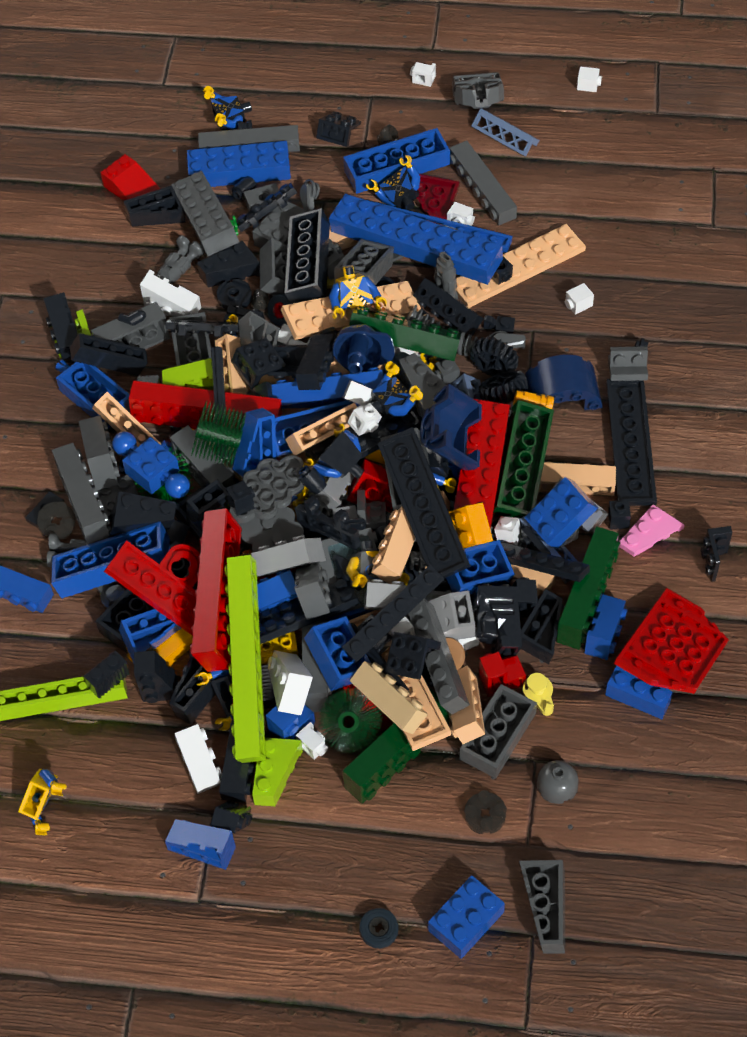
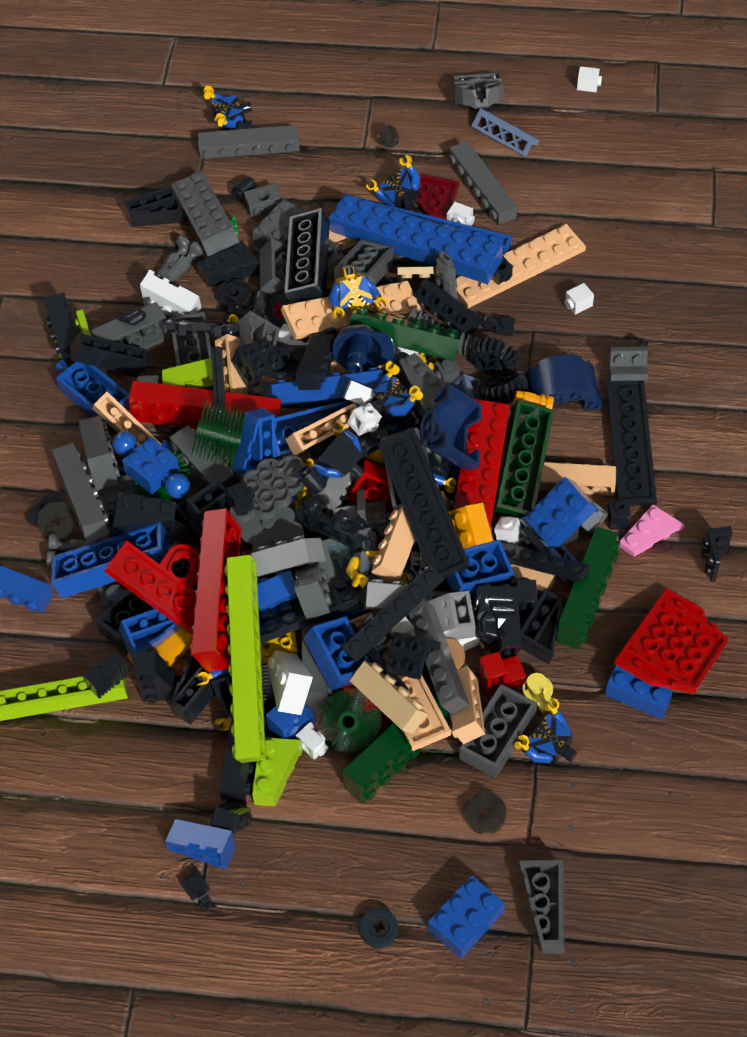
torso [18,769,67,835] -> none
red slope [100,154,161,201] -> none
white wedge [175,724,222,794] -> none
blue brick [187,141,291,187] -> none
black hinge [236,183,297,232] -> none
dark grey piece [300,179,320,212] -> none
black bracket [316,112,361,147] -> none
blue brick [343,128,450,194] -> none
white brick [410,62,436,87] -> none
dark grey piece [489,331,526,349] -> none
dark grey cylinder [537,760,579,804] -> none
blue wedge [585,594,628,660] -> none
none -> black plate [180,870,213,909]
none -> tan plate [397,266,433,278]
none -> torso [514,698,578,764]

